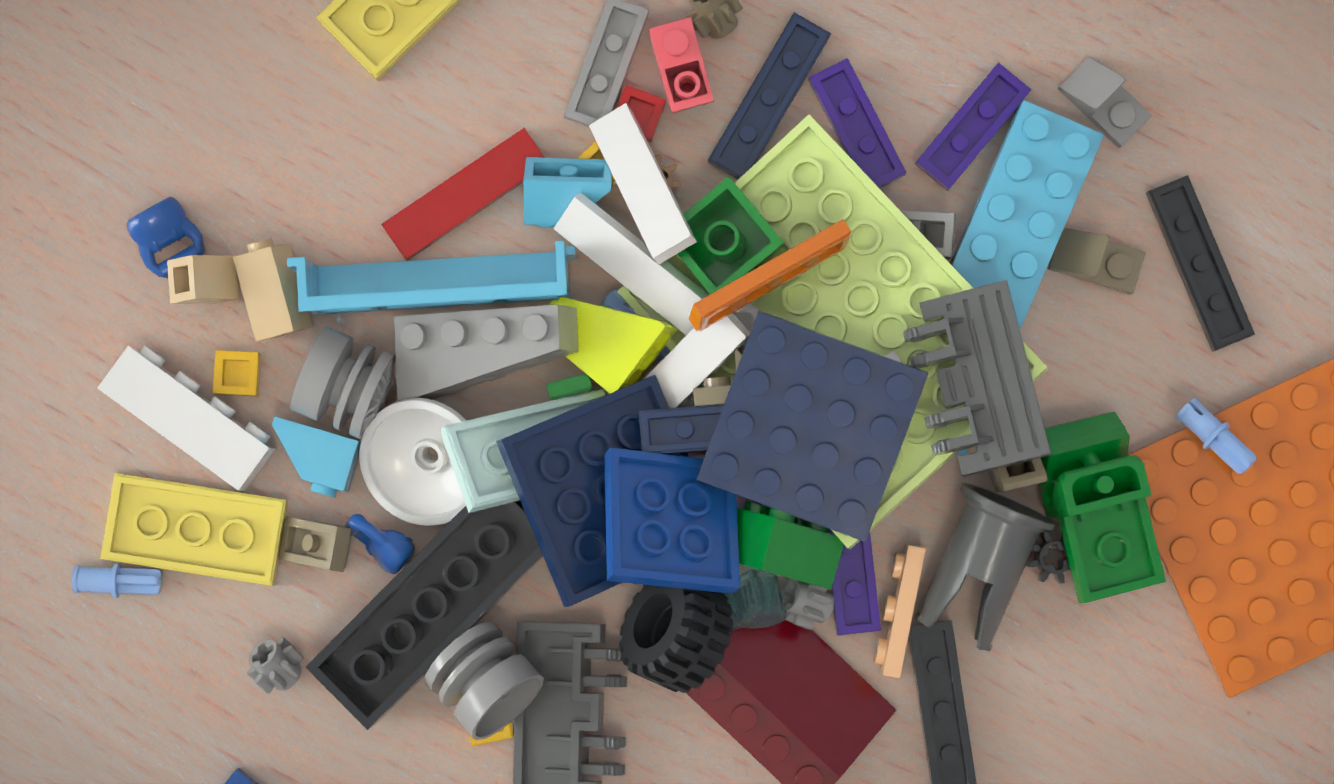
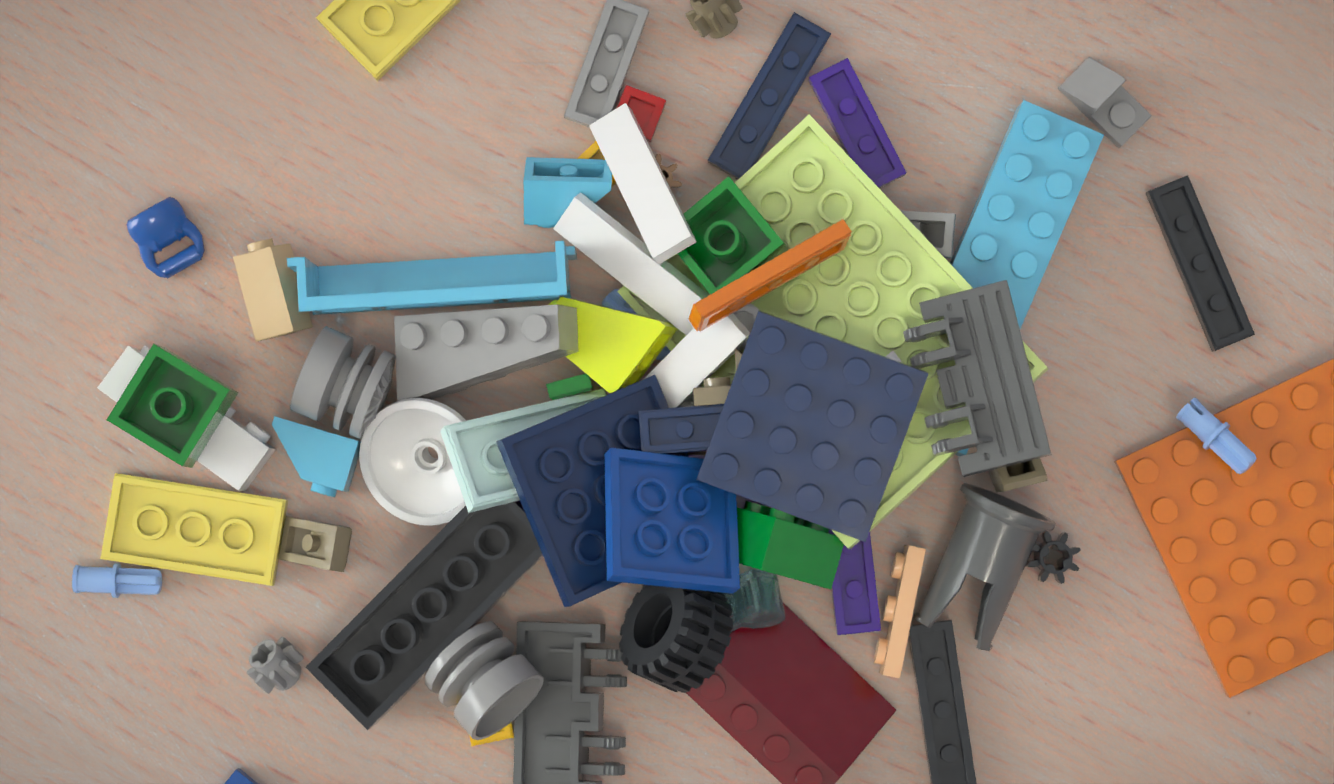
tan brick [167,255,239,304] -> none
yellow tile [213,350,261,397] -> none
blue piece [345,514,415,574] -> none
red tile [381,128,545,261] -> none
coral slope [649,17,714,113] -> none
light grey gear [779,579,834,630] -> none
dark purple plate [915,62,1032,191] -> none
green piece [1038,412,1166,603] -> none
dark tan slope [1048,228,1146,295] -> none
none -> green brick [106,343,238,468]

